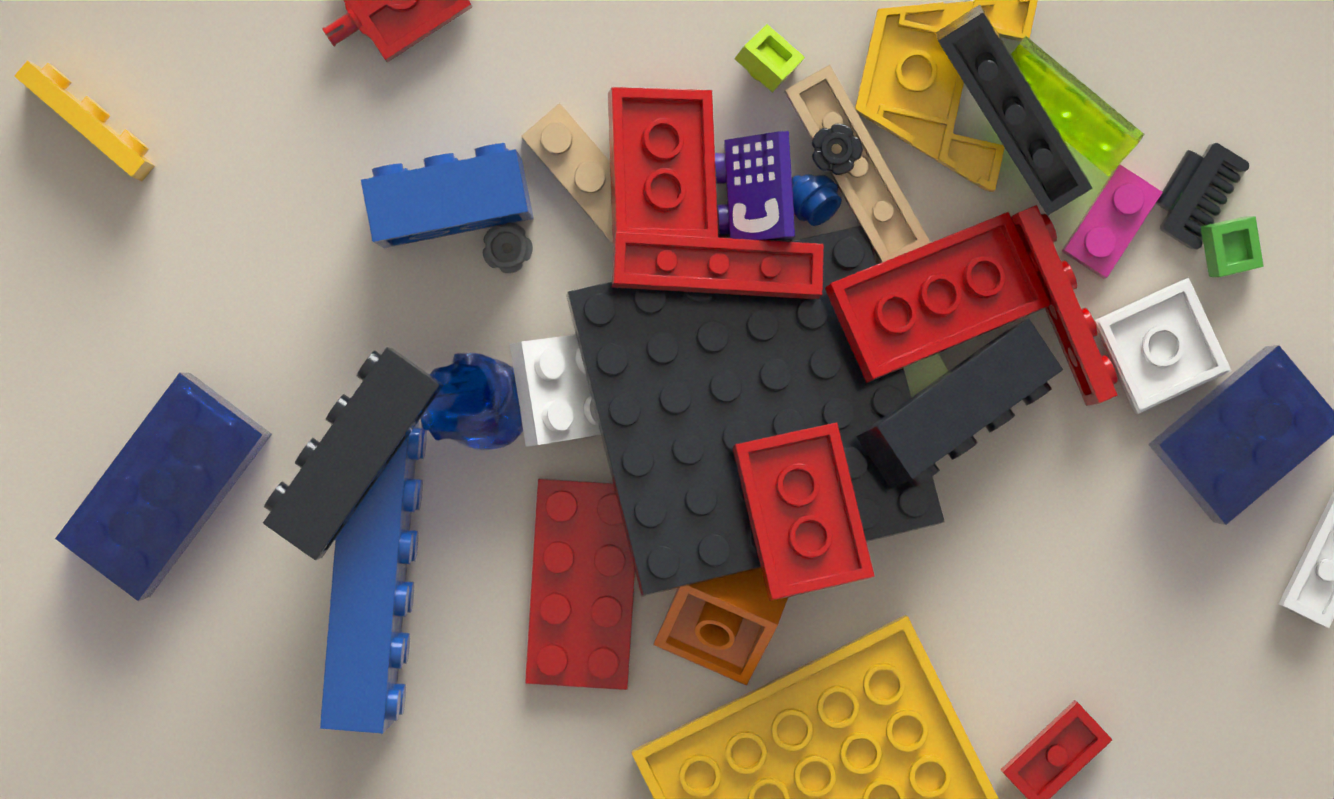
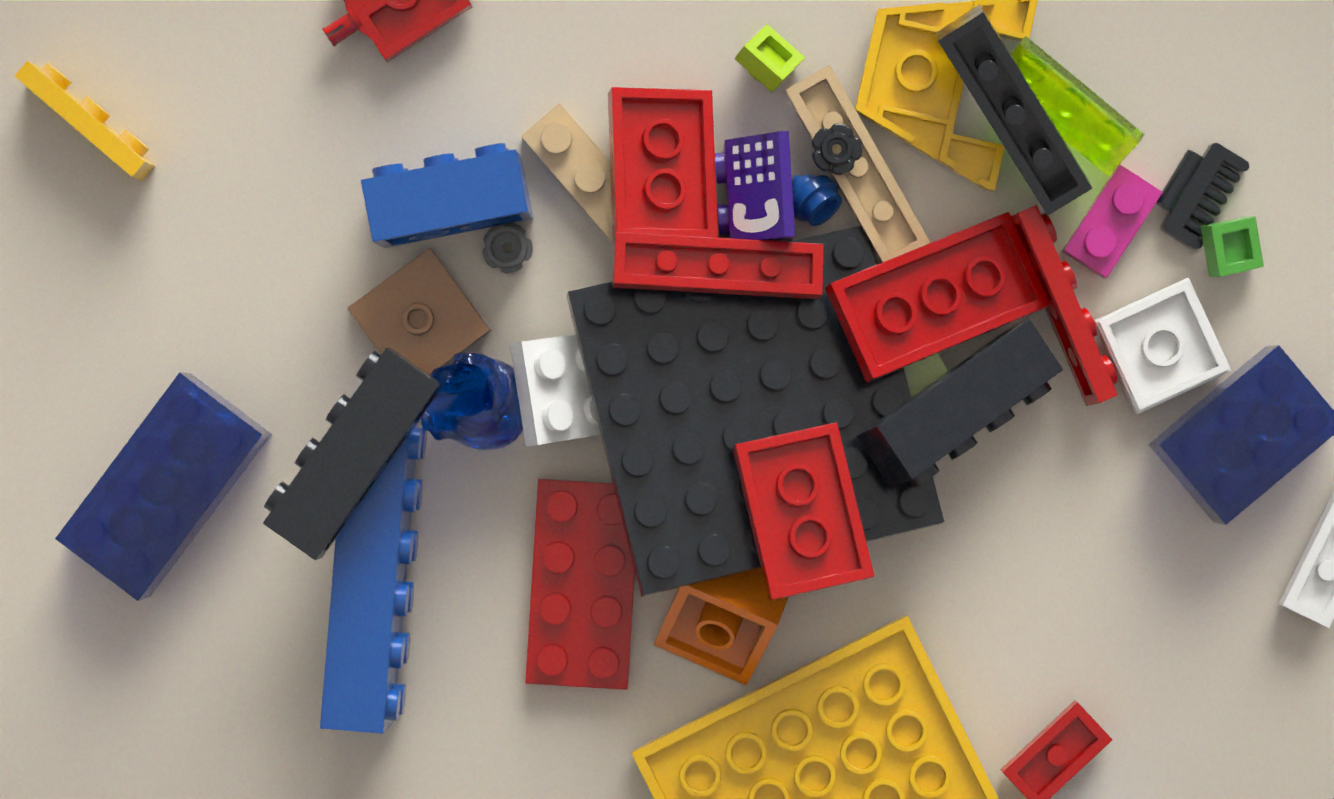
none -> medium nougat plate [347,248,491,375]

